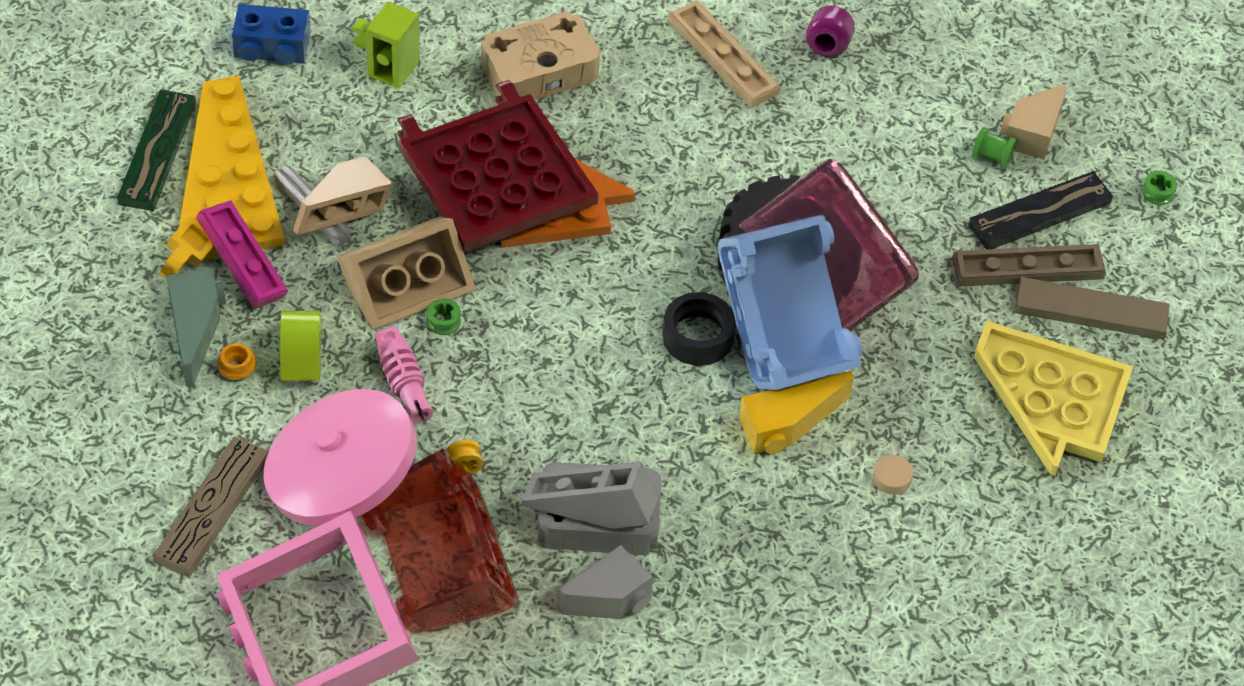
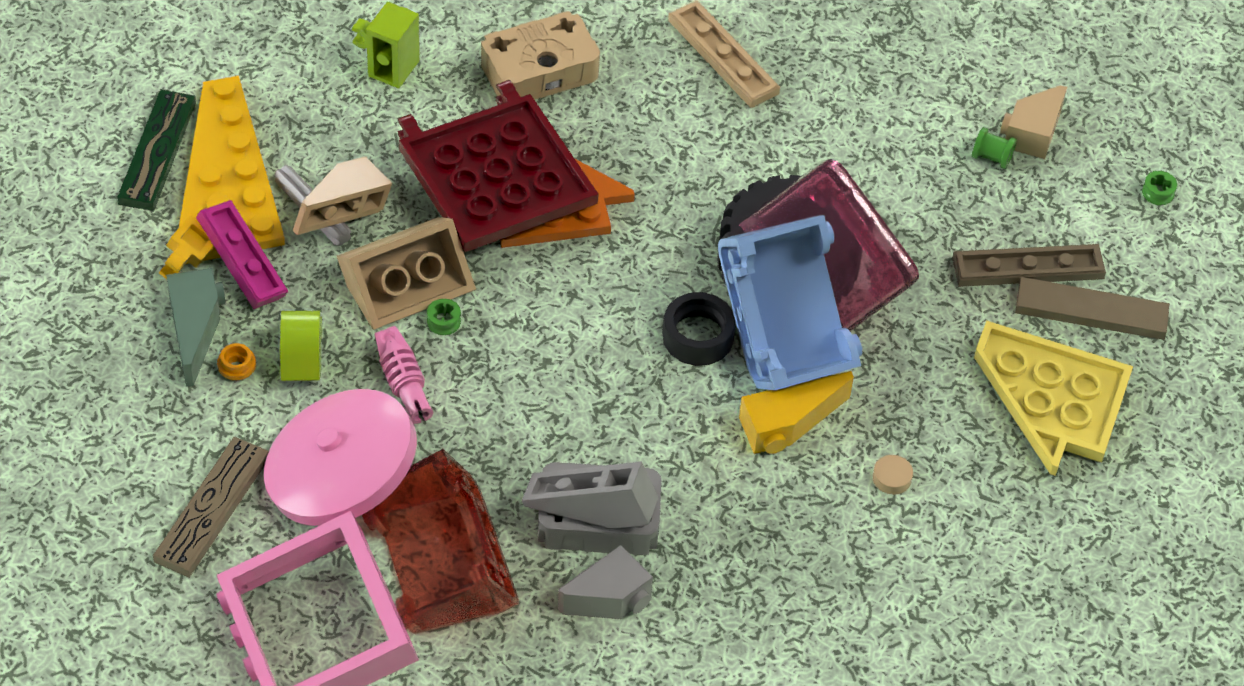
blue brick [232,4,311,64] -> none
yellow bush [445,440,483,476] -> none
magenta head [806,5,855,58] -> none
black tile [968,171,1113,250] -> none

